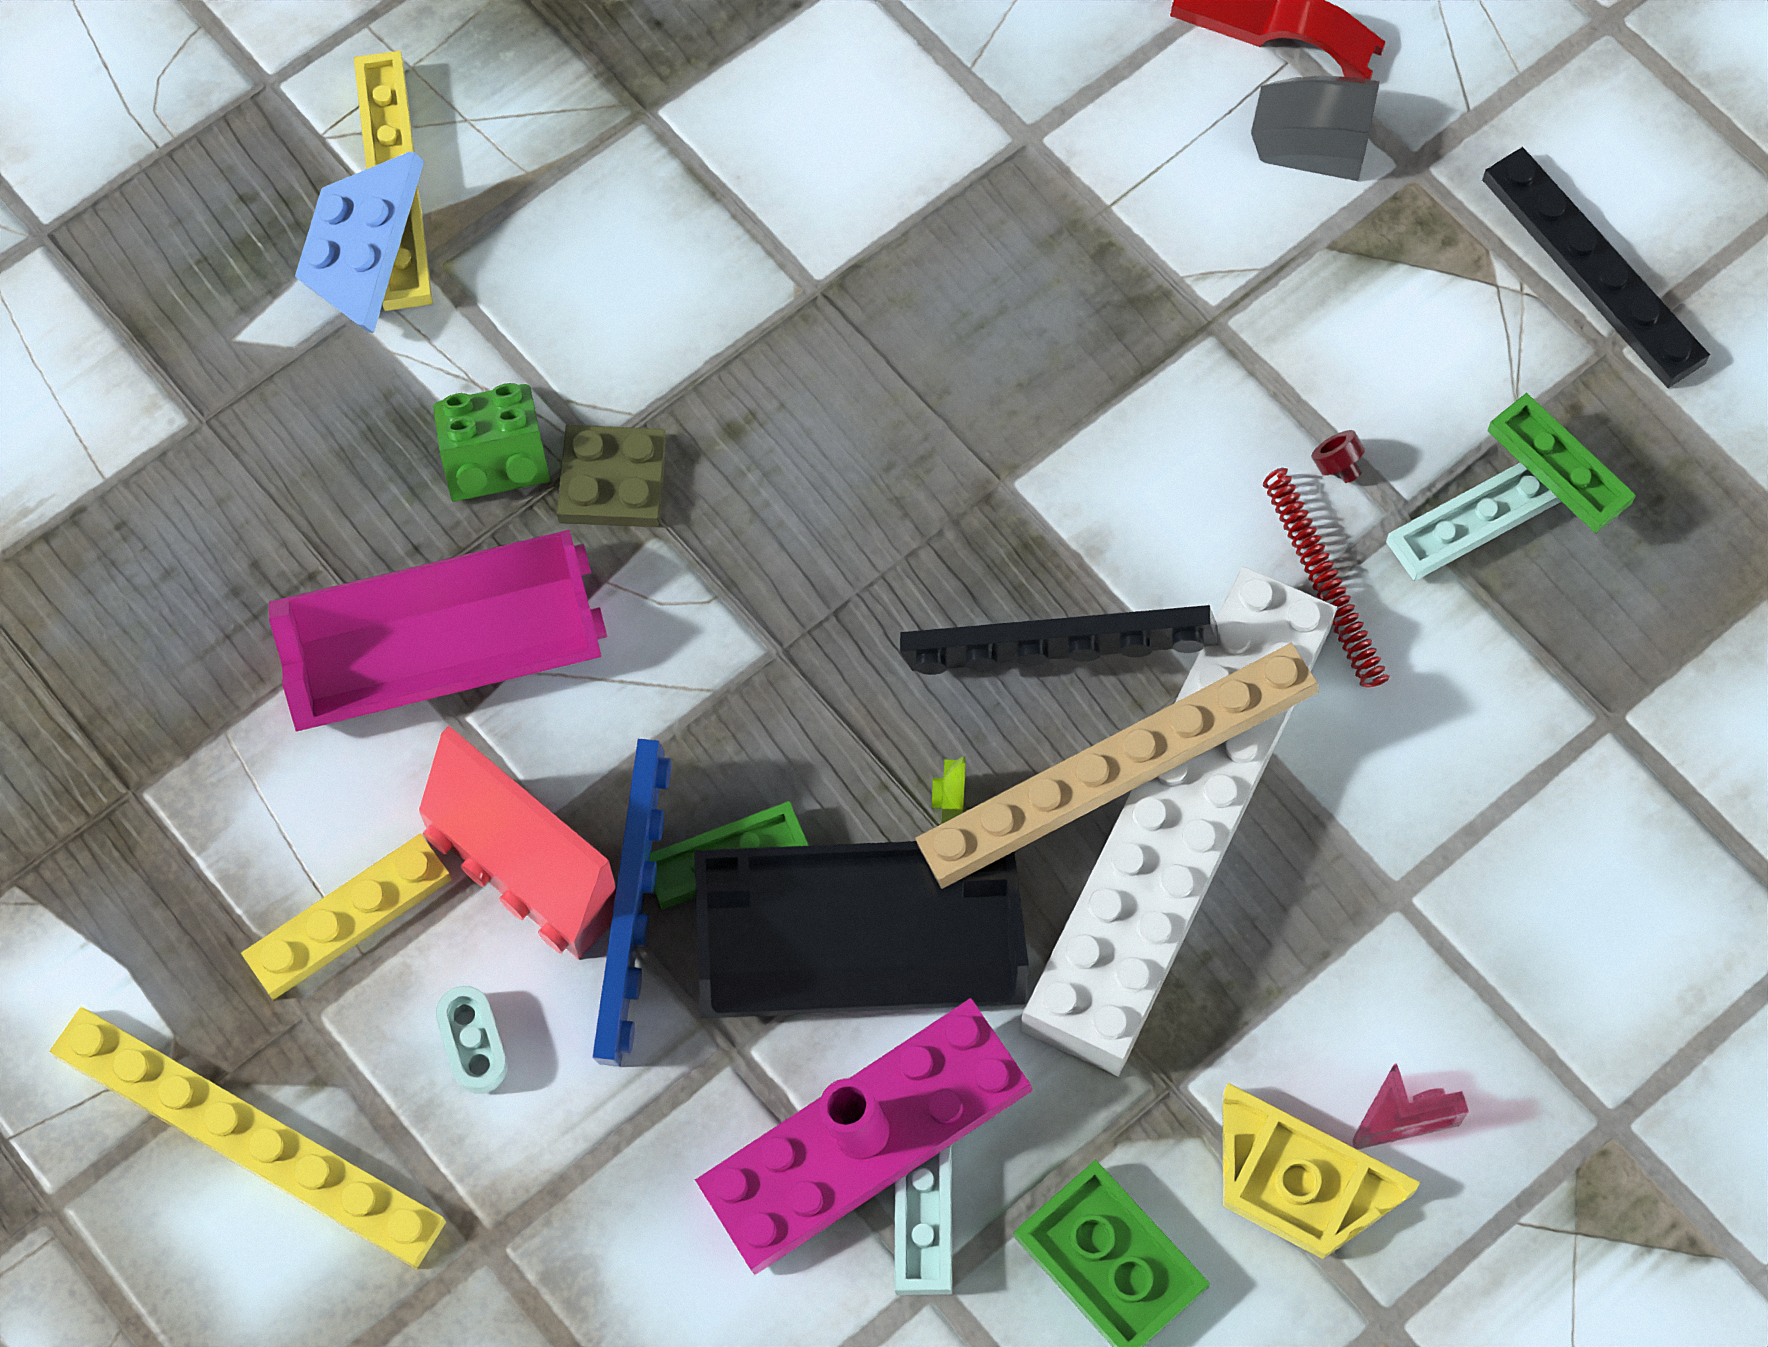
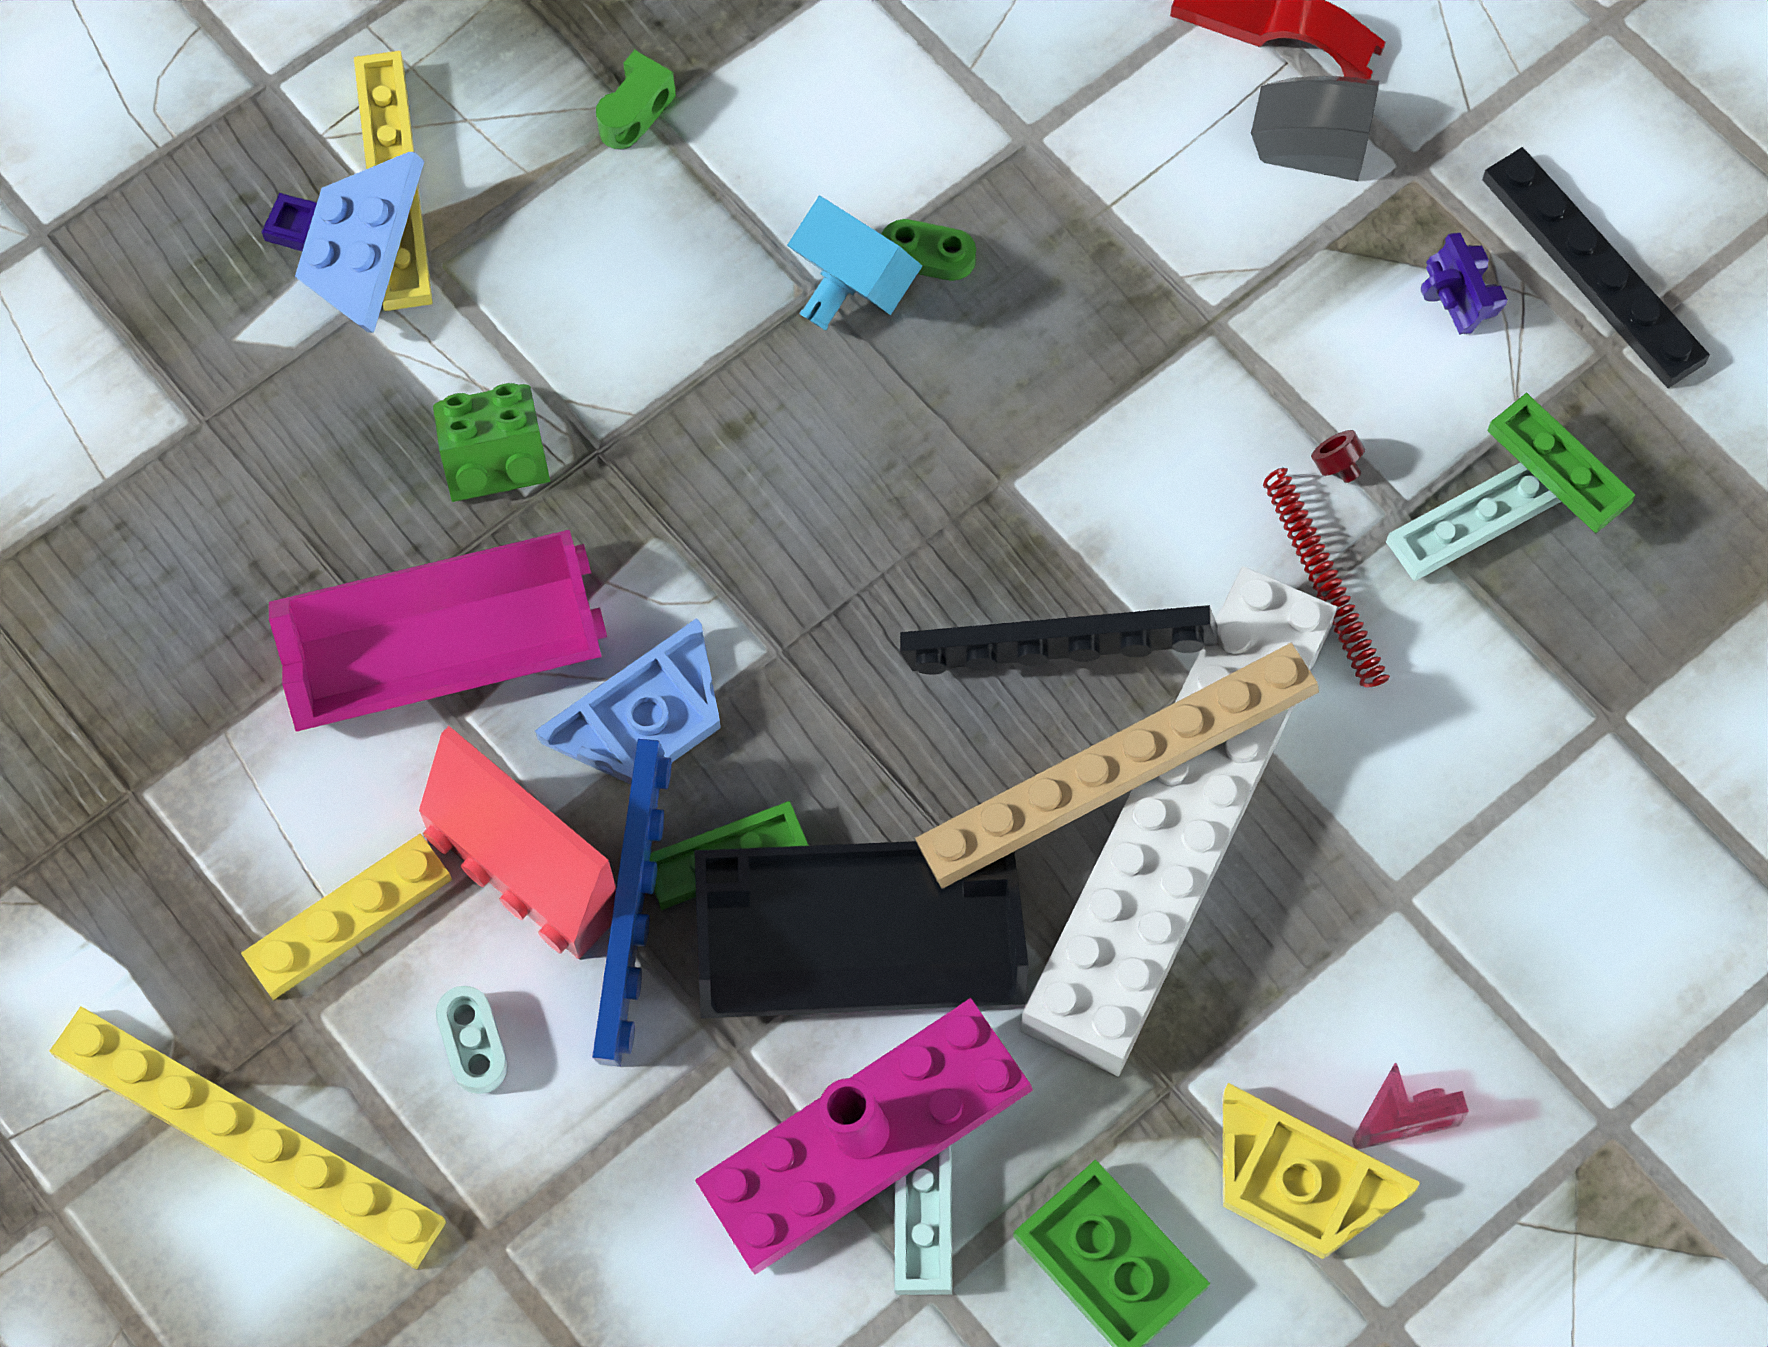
olive plate [557,425,667,527] -> none
lime plate [932,756,966,824] -> none
none -> dark purple tile [261,192,317,251]
none -> light blue wing [535,618,721,784]
none -> bright green leg [596,49,676,149]
none -> medium azure brick [787,195,922,331]
none -> bright green plate [881,219,976,281]
none -> dark purple hips [1420,233,1508,335]

